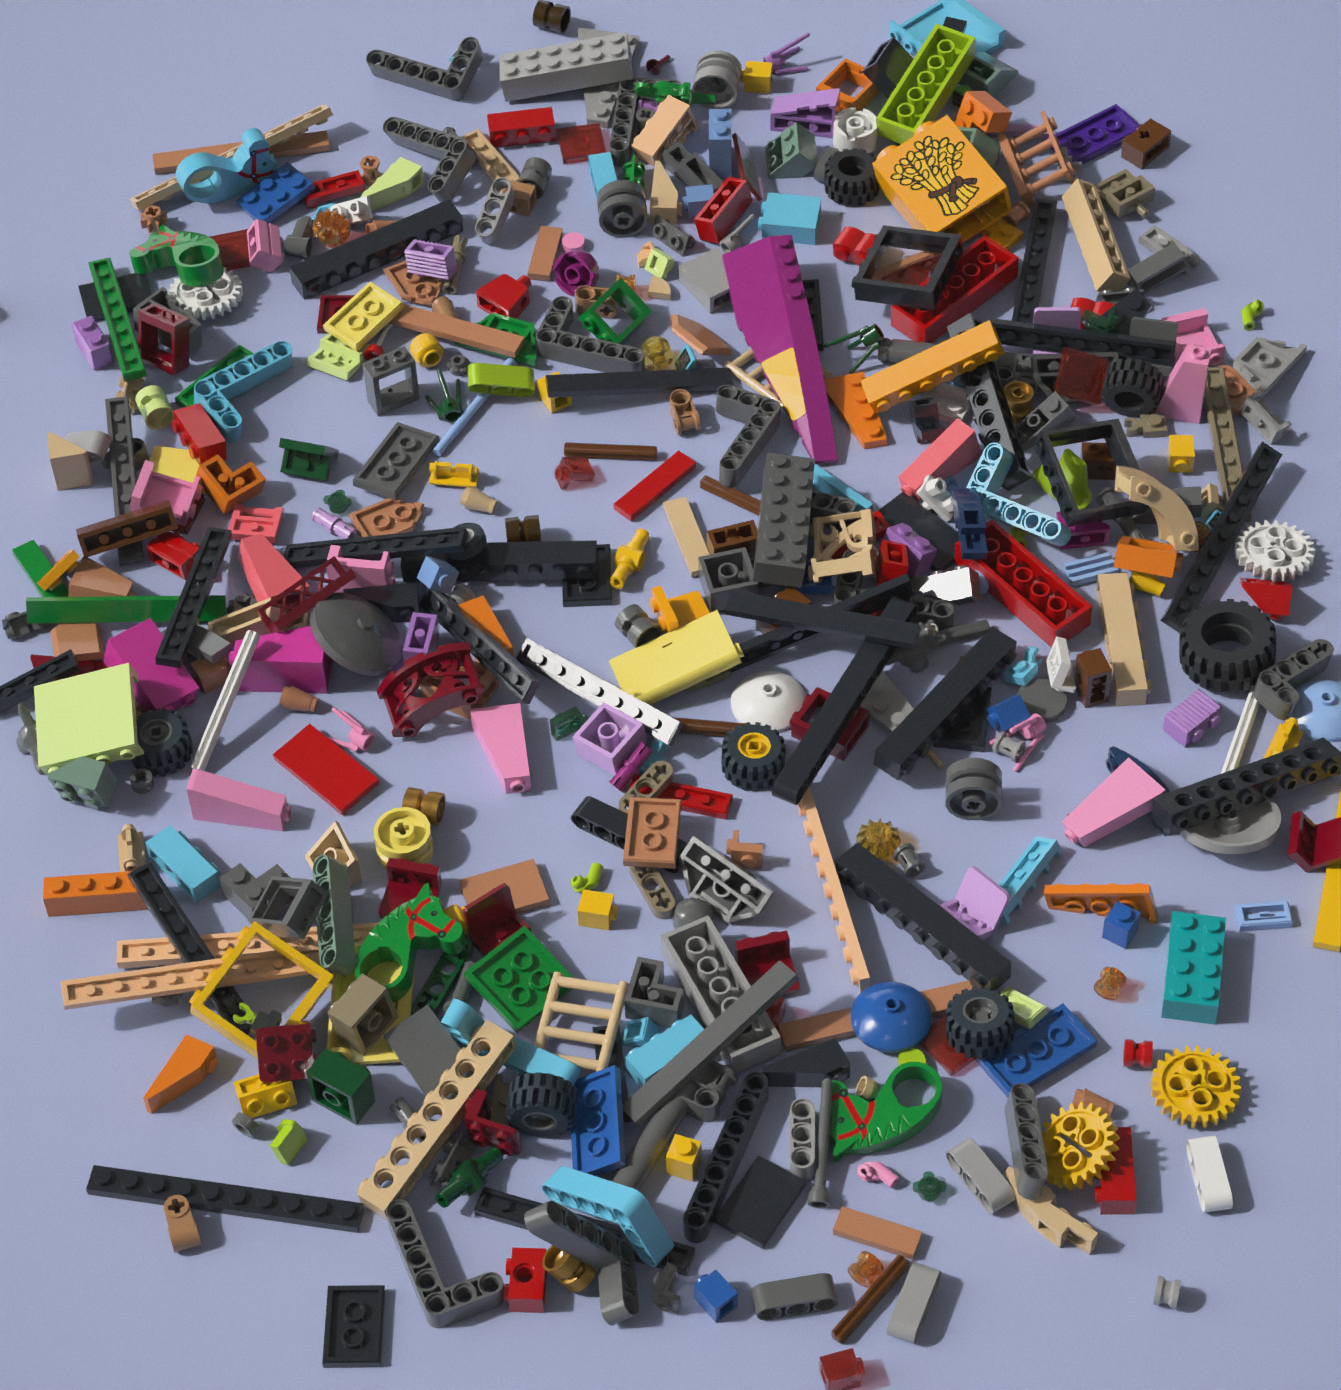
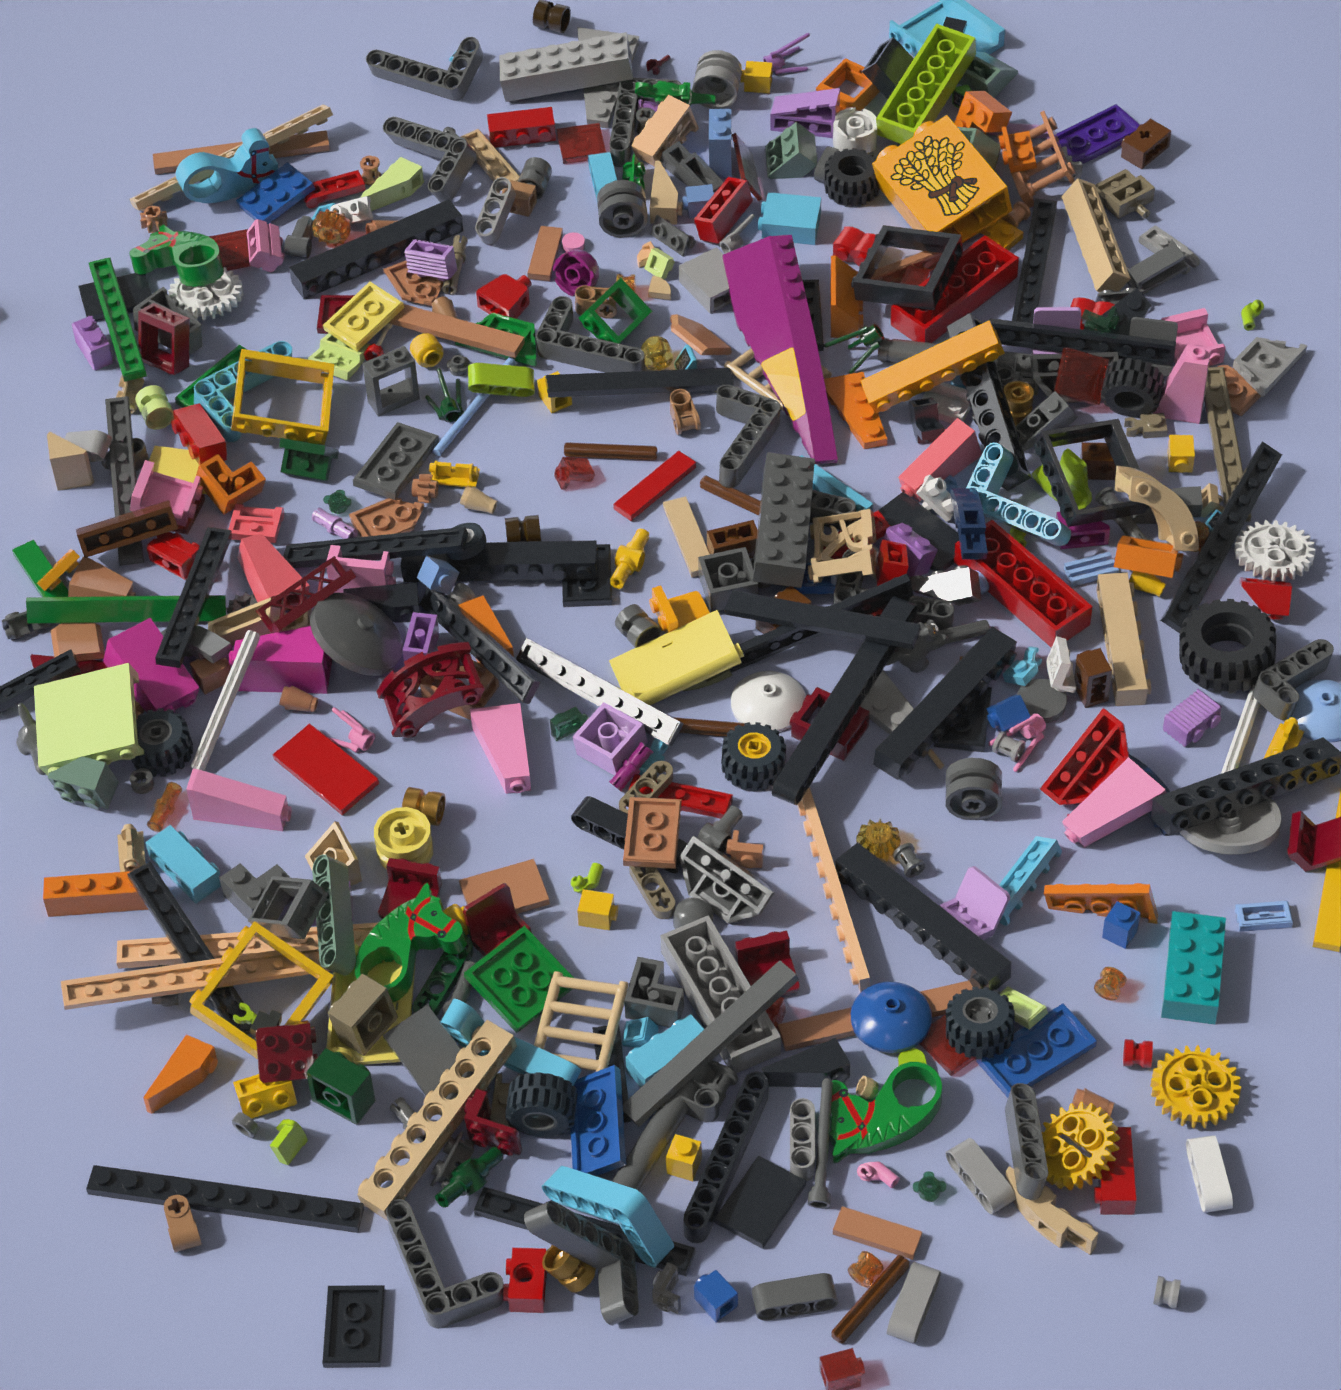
light grey hinge [1239,391,1292,445] -> none
none -> clear orange pin [147,782,182,832]
none -> yellow window [231,349,335,445]
none -> nougat gear [412,474,439,503]
none -> dark grey pin [697,806,743,853]
none -> orange slope [830,256,863,338]
none -> orange bracket [999,126,1037,173]
none -> red wedge [1040,708,1130,805]

